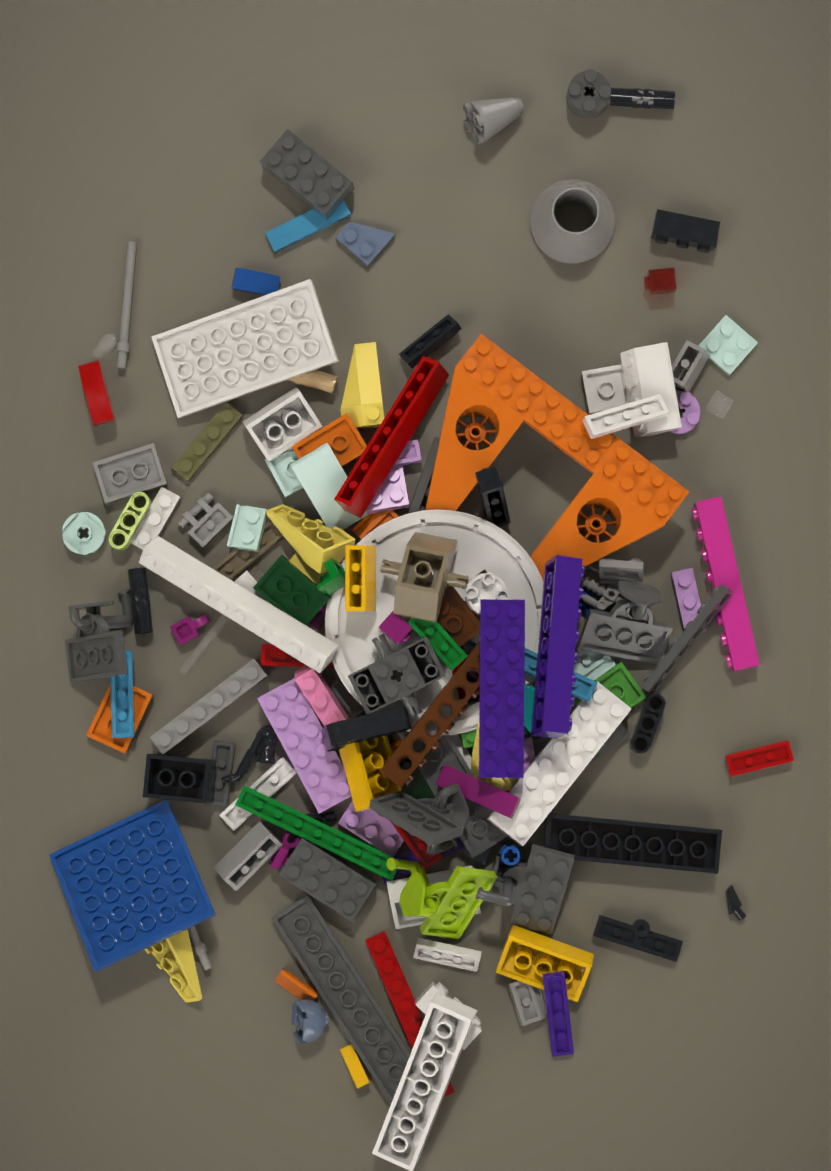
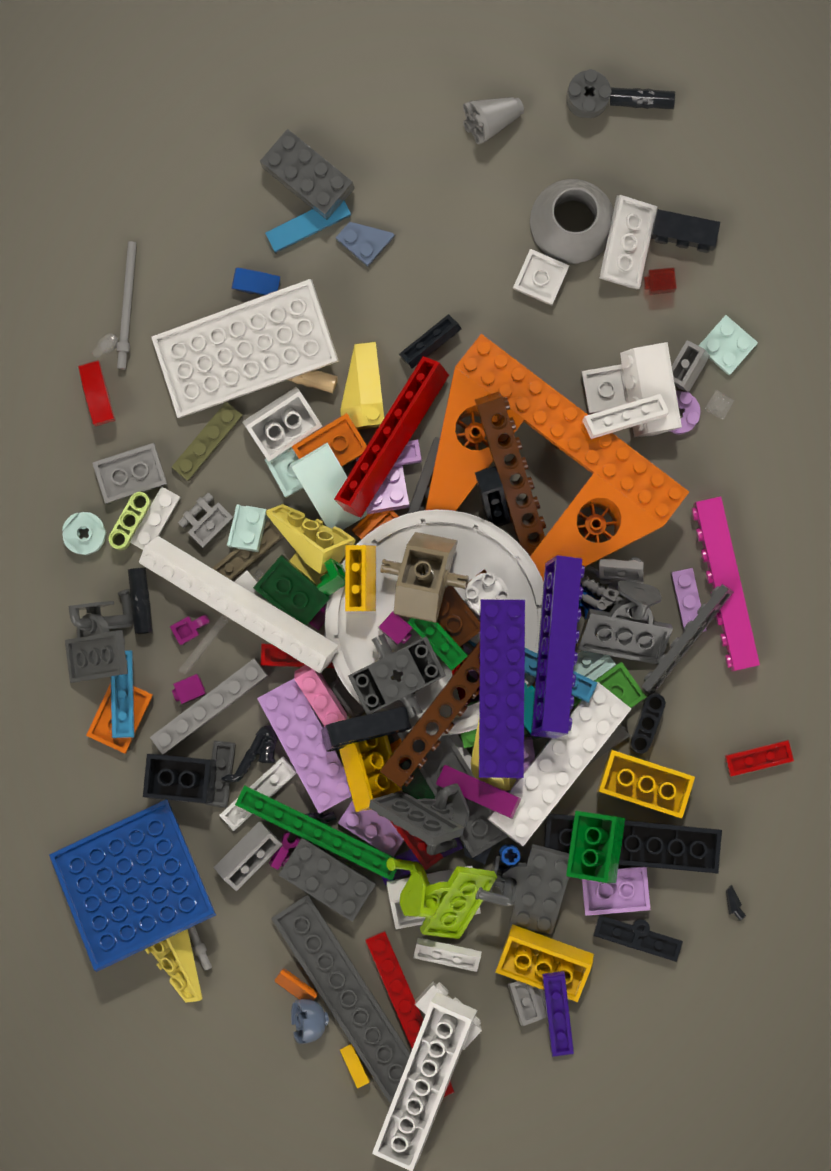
none -> magenta brick [172,674,207,704]
none -> reddish brown brick [475,391,546,556]
none -> white plate [513,249,569,306]
none -> green slope [566,811,625,884]
none -> lavender plate [582,866,650,916]
none -> yellow brick [597,750,695,818]
none -> white tile [599,195,657,290]

